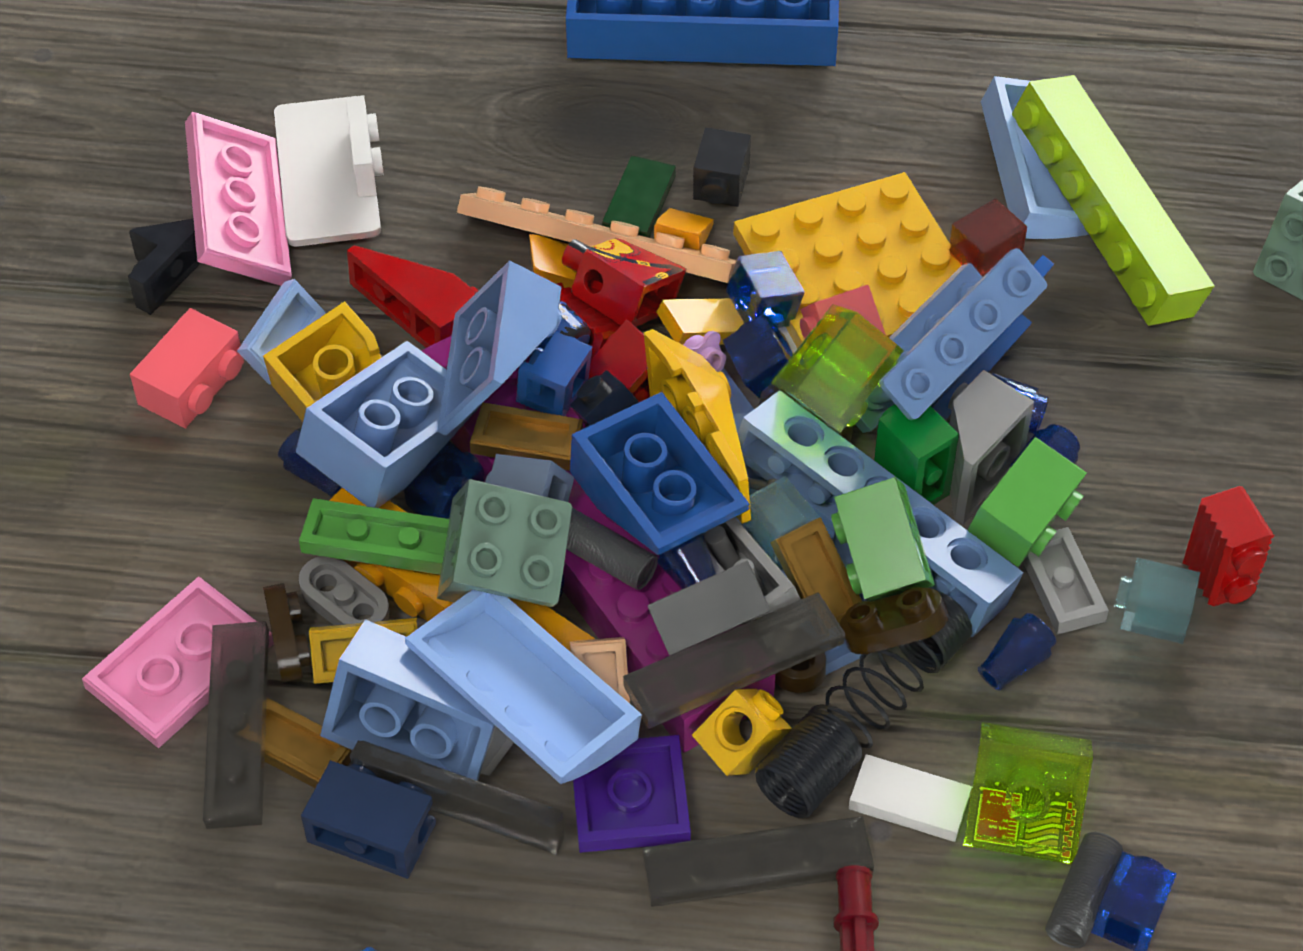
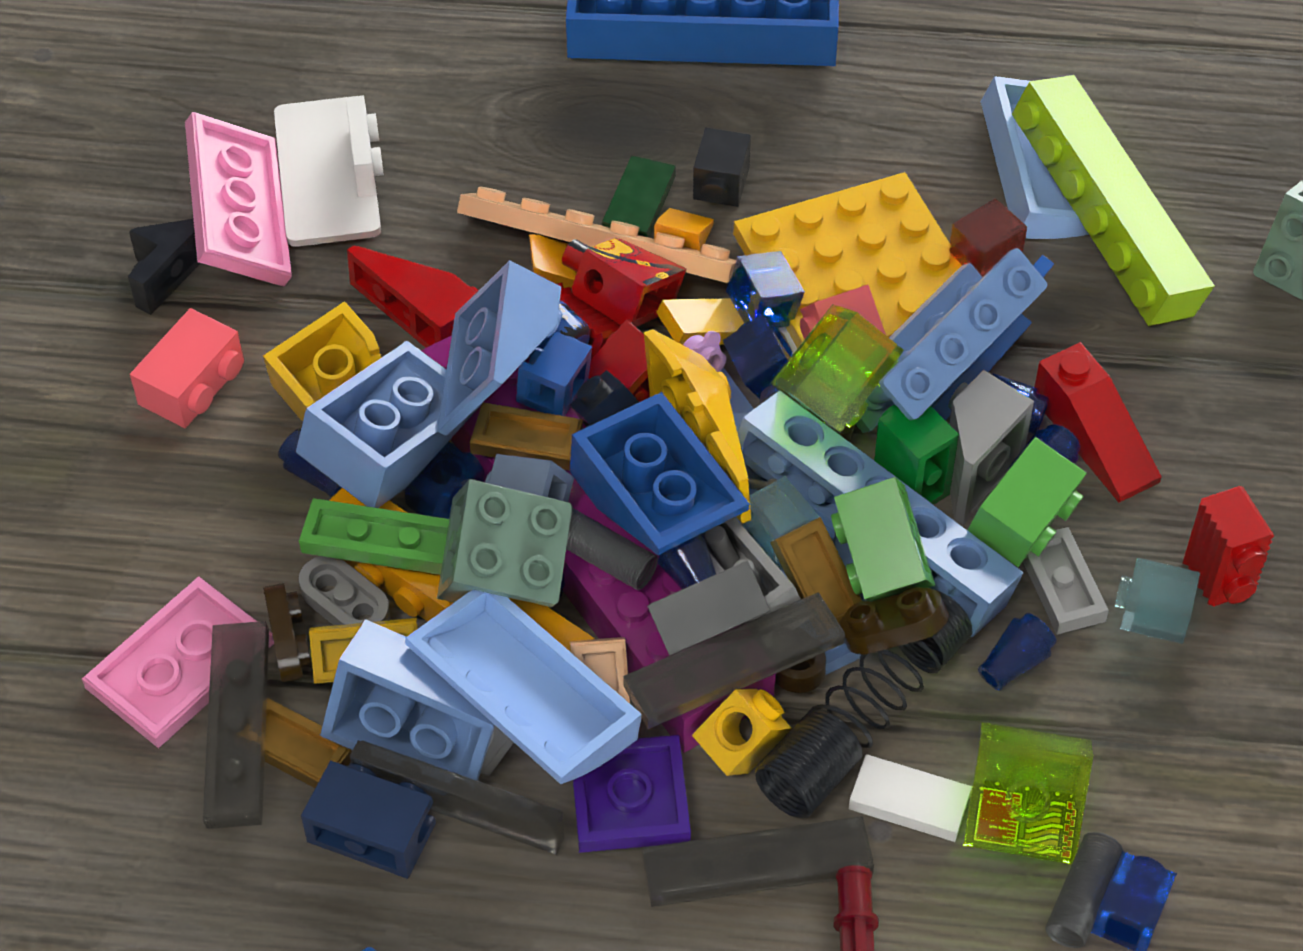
light blue tile [237,279,326,385] -> none
none -> red slope [1032,342,1162,503]

